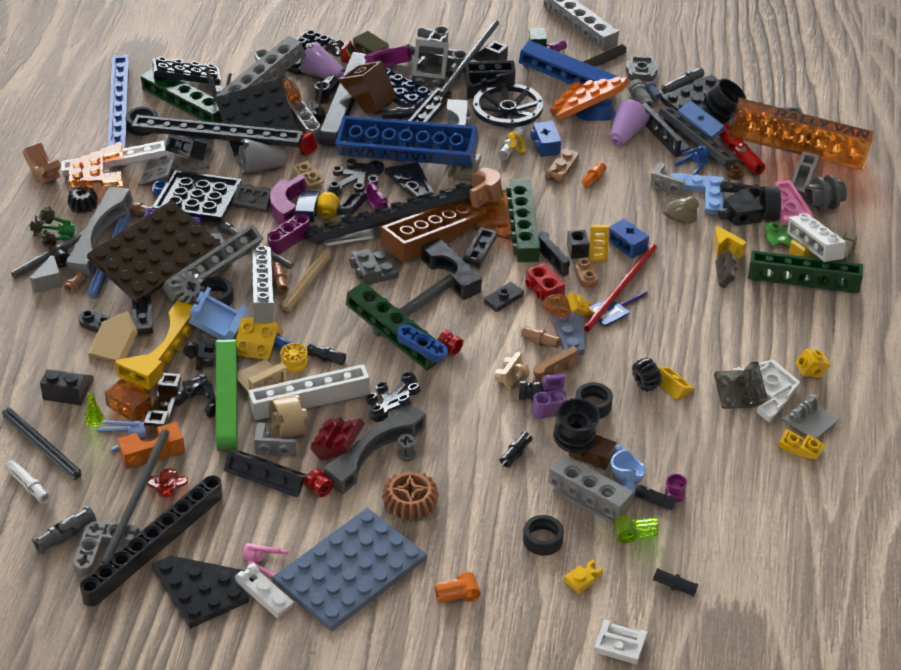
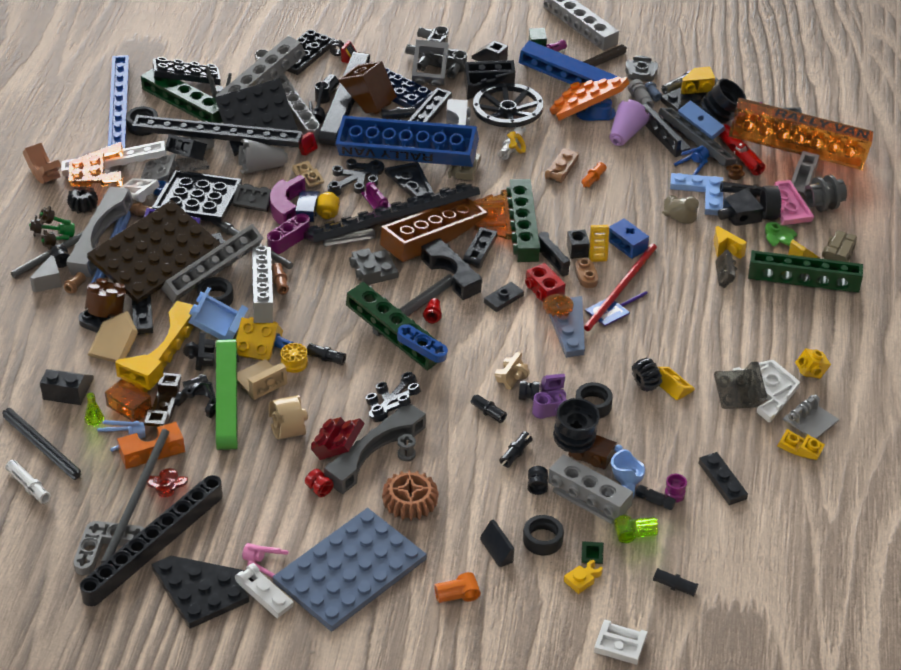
dark grey piece [32,506,97,554] -> none
light grey gear [171,271,205,303] -> none
black fence [223,450,308,497] -> none
white brick [248,364,370,421] -> none
light grey bracket [254,422,296,456] -> none
clear orange gear [281,78,301,103] -> none
tan axle [281,250,331,312] -> none
lavender cone [299,42,345,79] -> none
black plate [336,192,367,215] -> none
olive brick [353,31,389,54] -> none
magenta arch [364,44,413,67] -> none
red wheel [437,330,463,356] -> none
dark grey piece [438,20,499,97] -> none
nougat arch [469,167,503,208] -> none
medium nougat pin [521,326,561,349] -> none
blue brick [531,121,561,157] -> none
medium nougat plate [532,346,578,384] -> none
yellow plate [567,292,595,317] -> none
light grey bracket [650,162,685,196] -> none
white brick [787,213,846,262] -> none
none -> reddish brown brick [85,278,126,318]
none -> white plate [120,178,160,202]
none -> red cone [423,298,442,324]
none -> black axle [470,394,507,423]
none -> black slope [480,519,514,567]
none -> black wheel [527,466,548,495]
none -> dark green slope [581,541,604,564]
none -> yellow slope [681,67,715,94]
none -> black plate [698,452,748,505]

